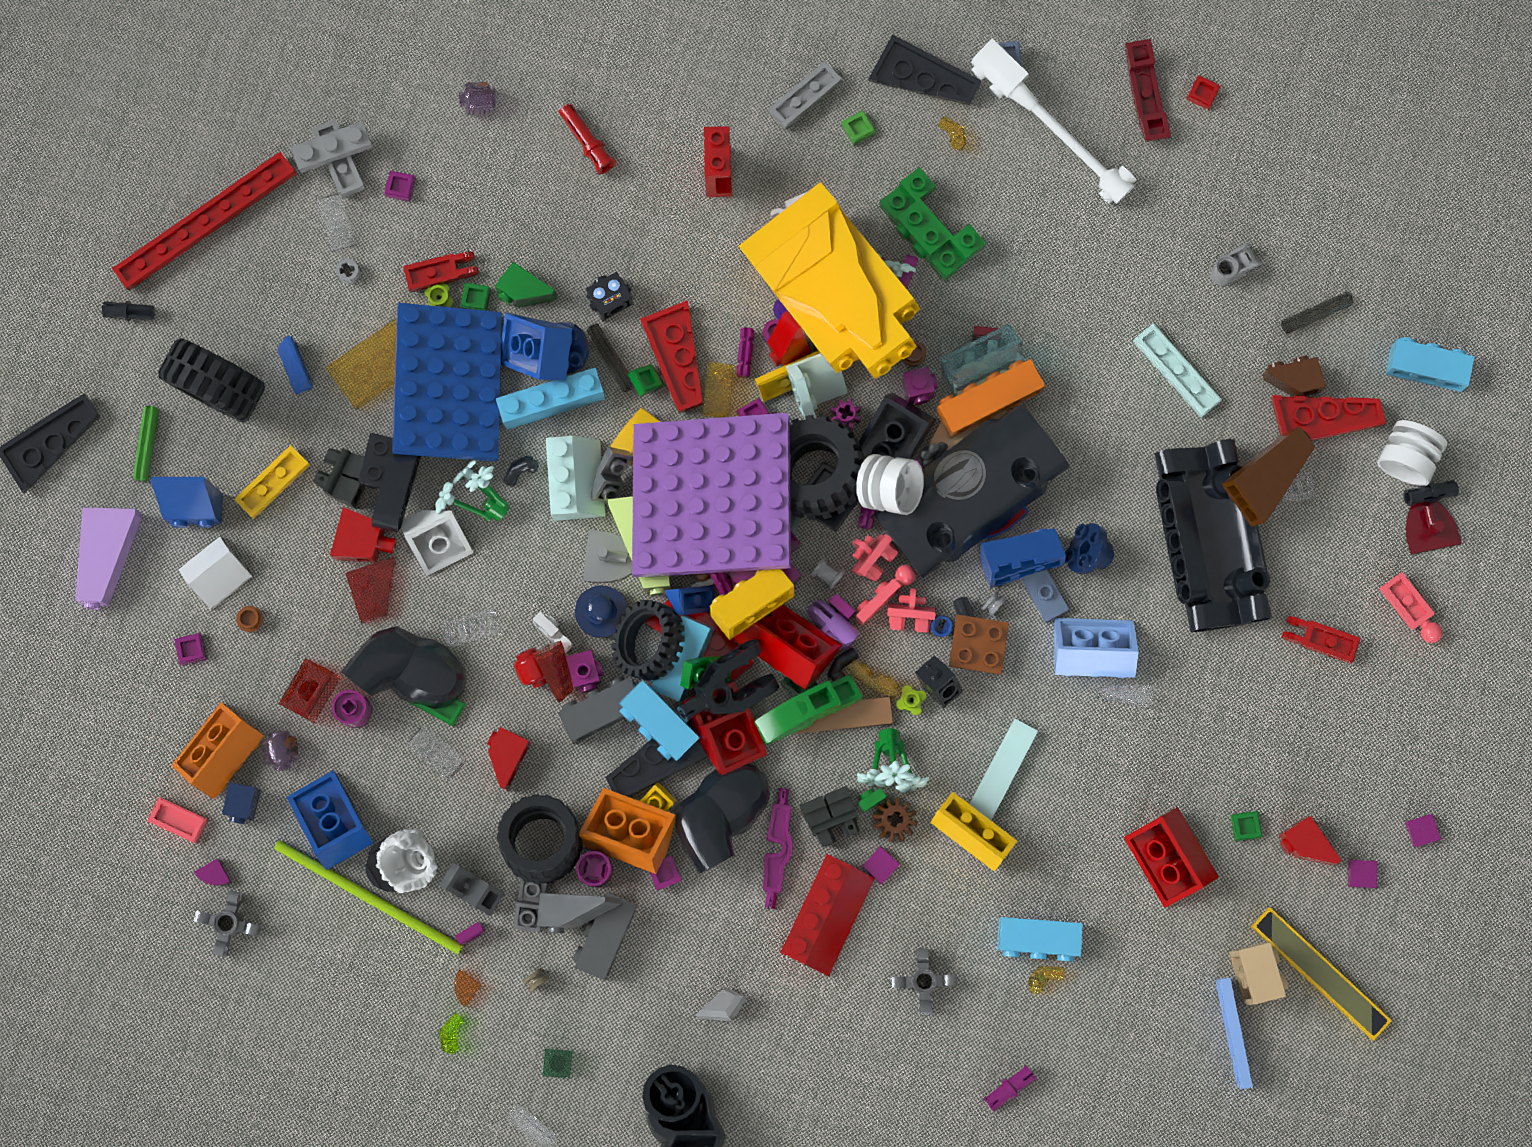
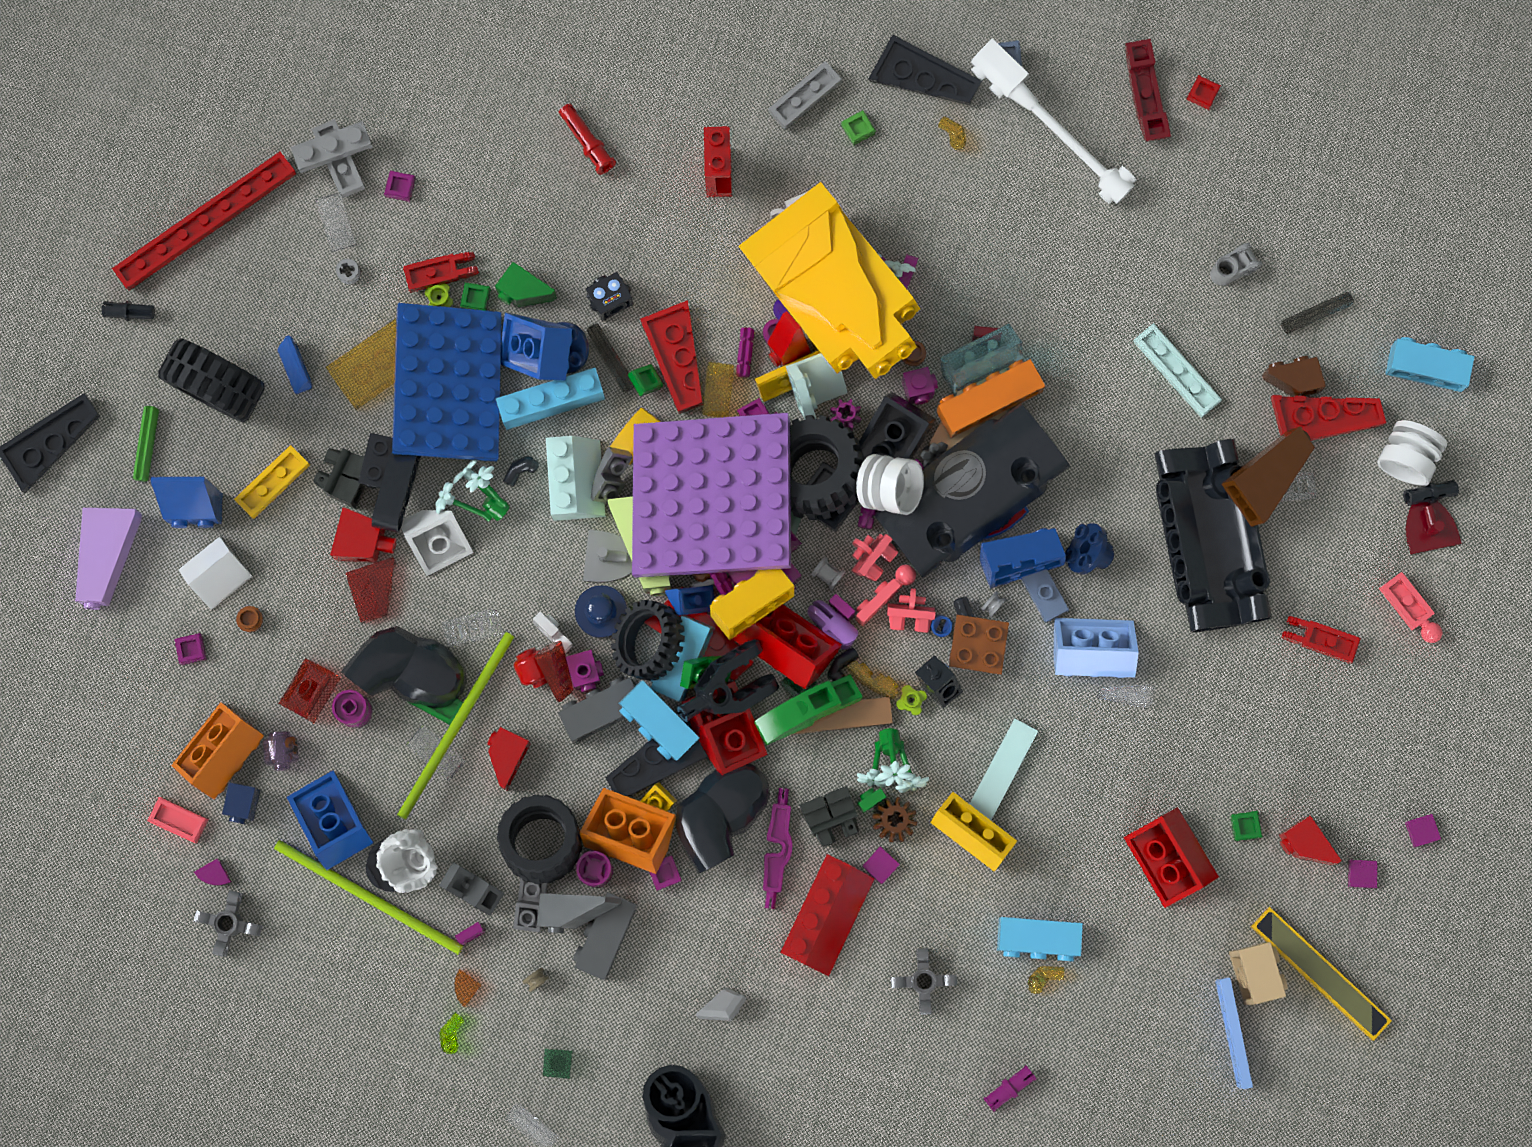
clear purple head [459,82,496,116] -> none
green bracket [879,167,986,282] -> none
none -> lime piece [397,632,514,820]

